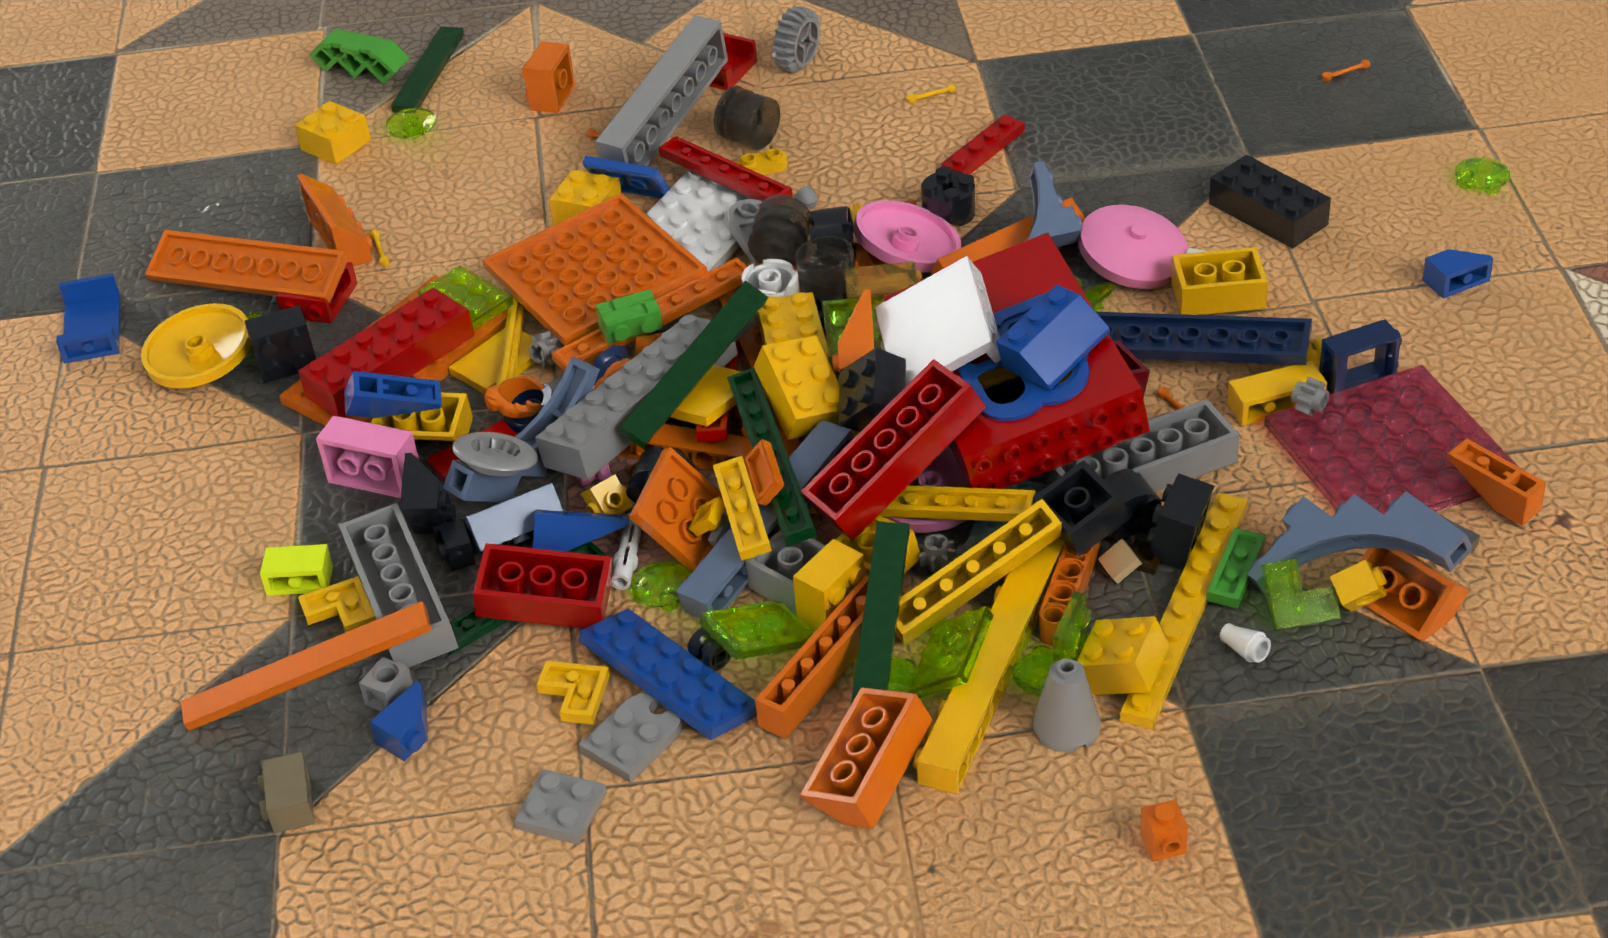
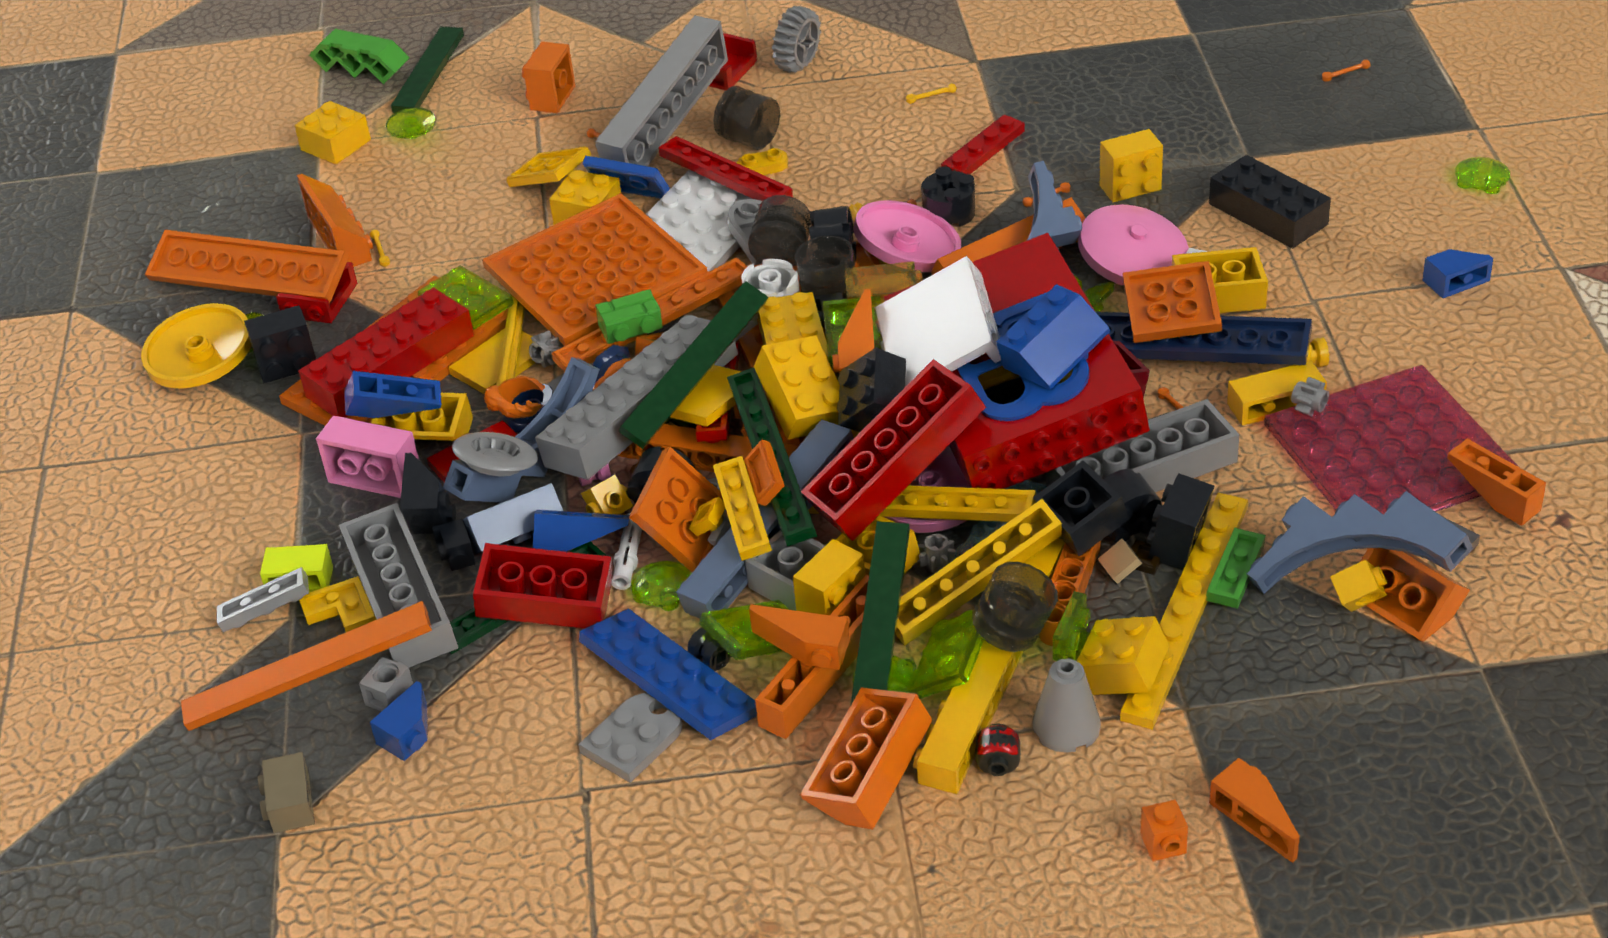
blue panel [56,274,120,364] -> none
light grey plate [514,769,607,845] -> none
yellow plate [537,661,610,725] -> none
light grey hinge [794,186,817,210] -> none
clear neon green dish [1012,645,1077,695] -> none
white cone [1220,623,1271,663] -> none
clear neon green plate [1261,559,1341,630] -> none
dark blue window [1319,319,1402,402] -> none
none -> light grey plate [217,567,309,633]
none -> yellow tile [506,146,592,187]
none -> orange slope [749,604,850,670]
none -> clear smoke wheel [973,562,1058,652]
none -> pearl dark grey head [975,723,1021,776]
none -> orange hinge [1022,182,1070,207]
none -> yellow brick [1099,129,1163,203]
none -> orange plate [1123,261,1222,343]
none -> orange slope [1209,758,1300,863]

